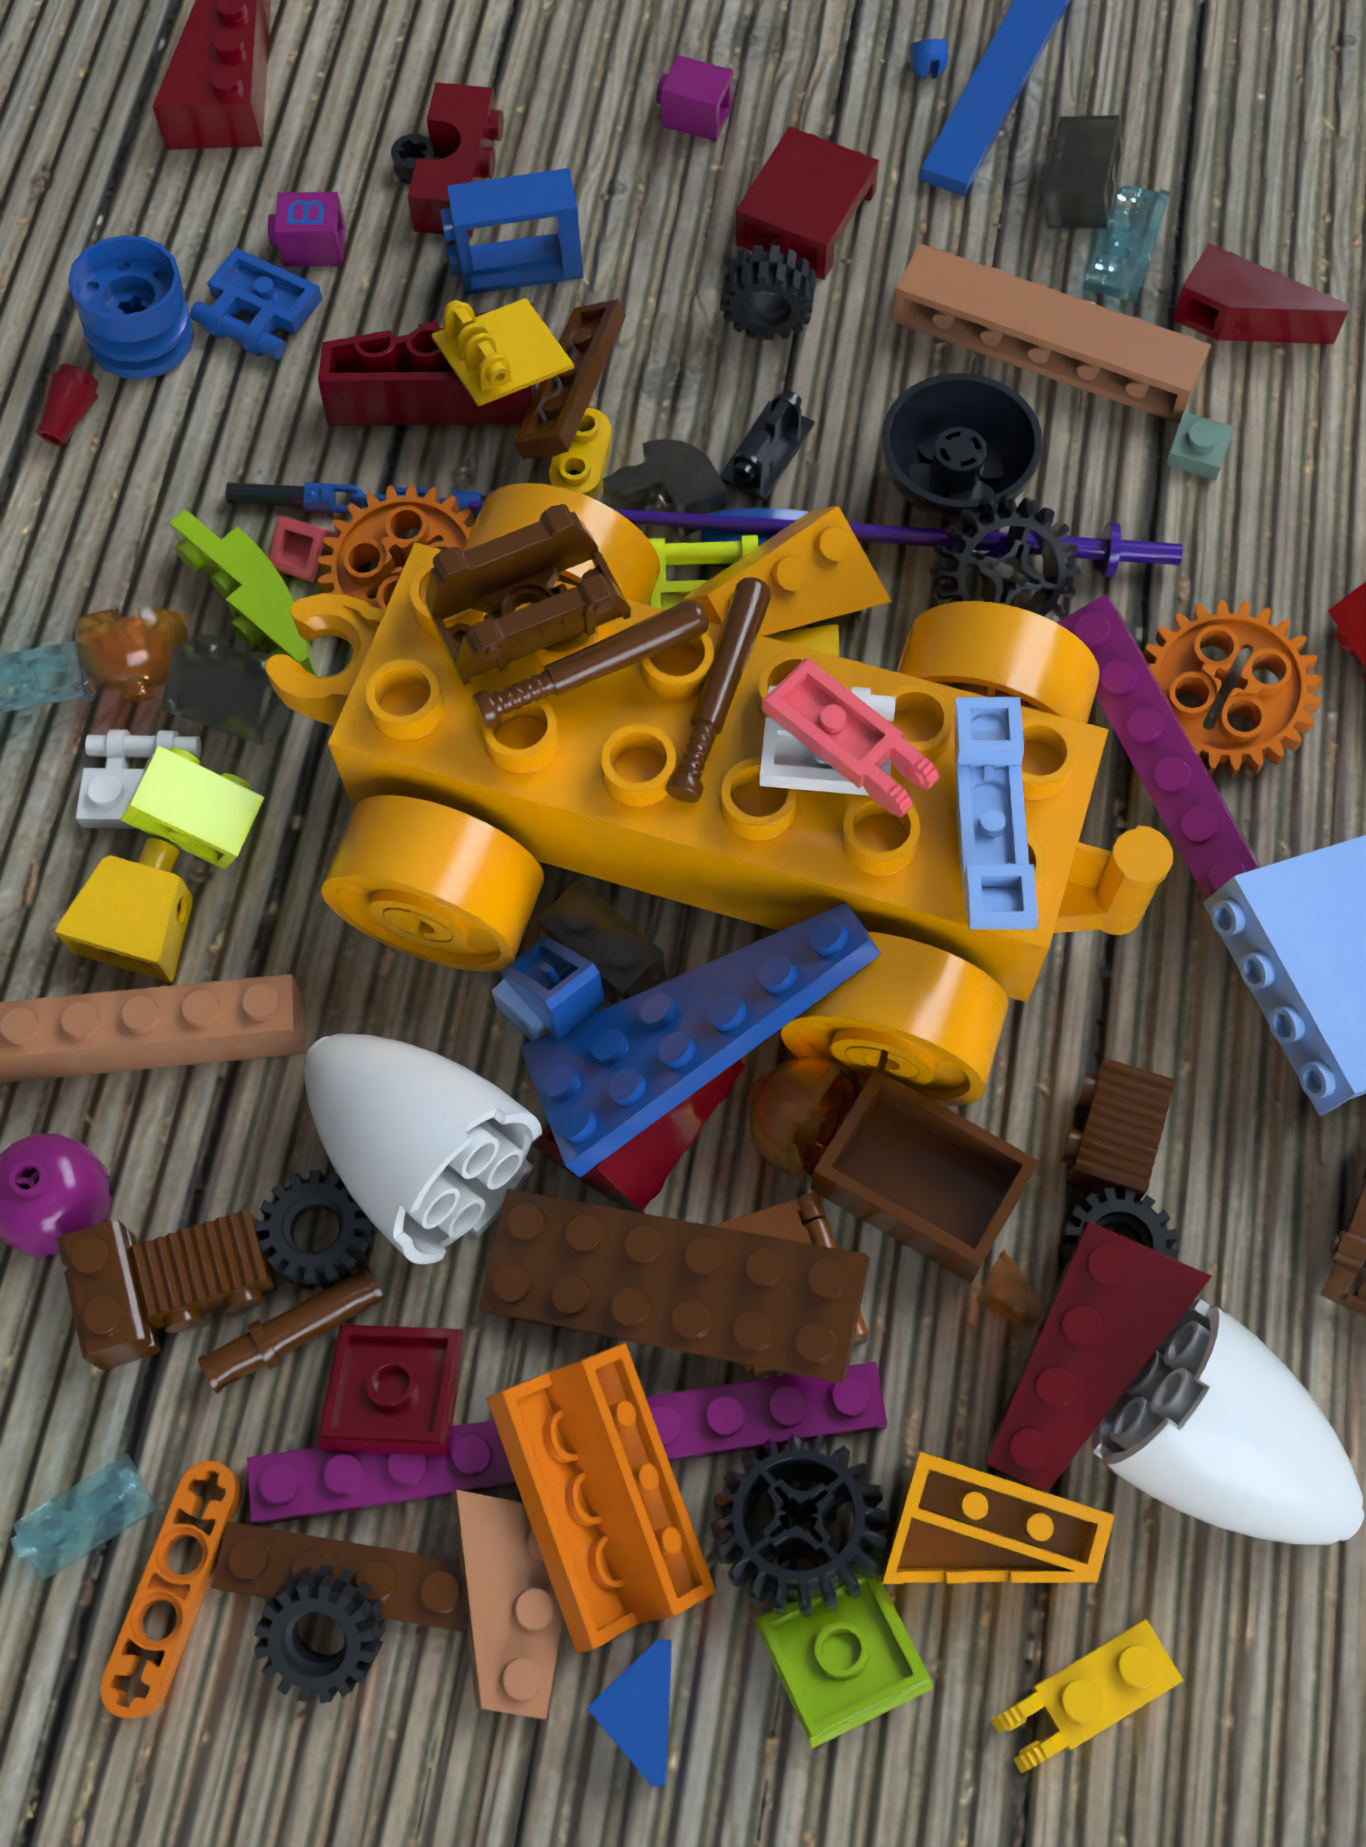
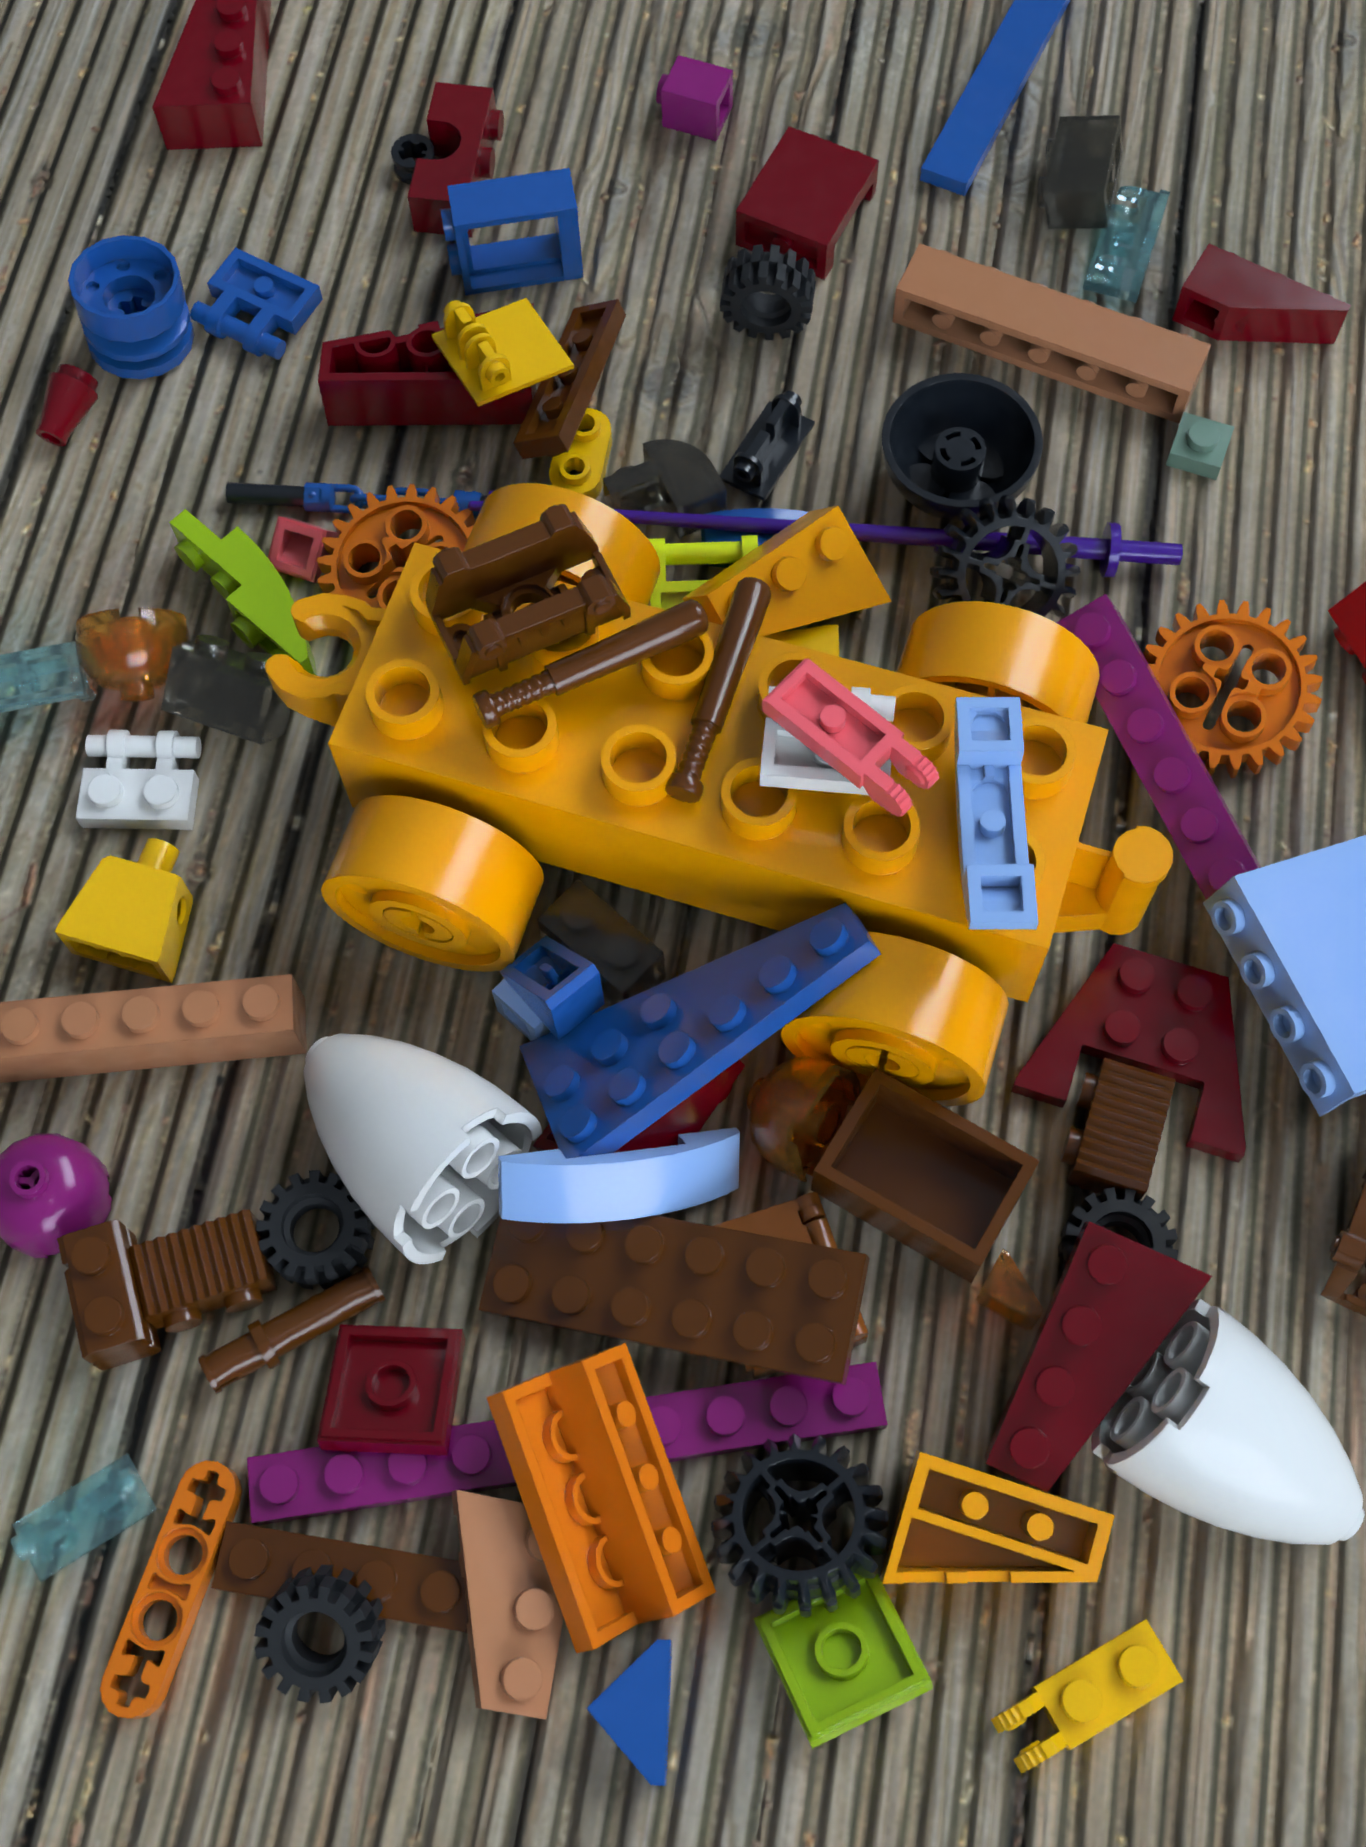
neon yellow brick [120,746,265,870] -> none
magenta brick [268,192,346,267] -> none
blue hinge [909,39,949,79] -> none
none -> light blue slope [498,1127,740,1223]
none -> dark red wing [1011,943,1246,1163]

